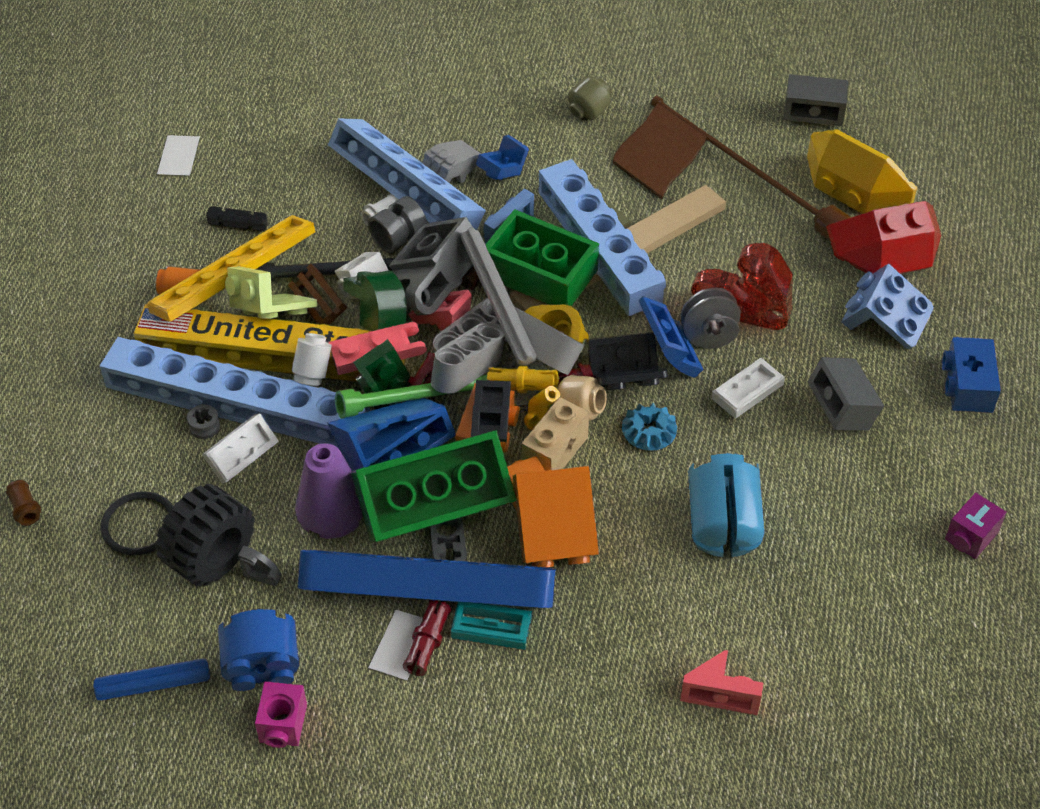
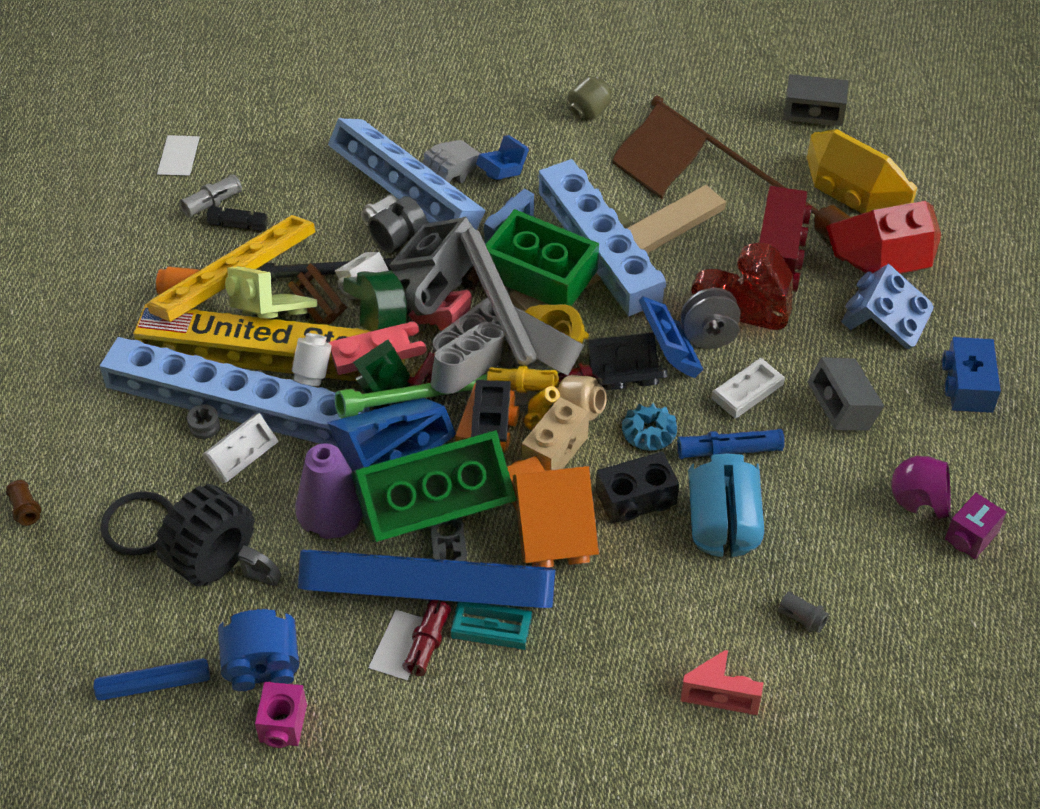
none -> light grey pin [179,174,242,218]
none -> black brick [596,451,679,524]
none -> blue pin [677,429,785,459]
none -> dark red brick [750,186,812,304]
none -> dark grey pin [778,591,829,633]
none -> magenta helmet [891,455,951,519]

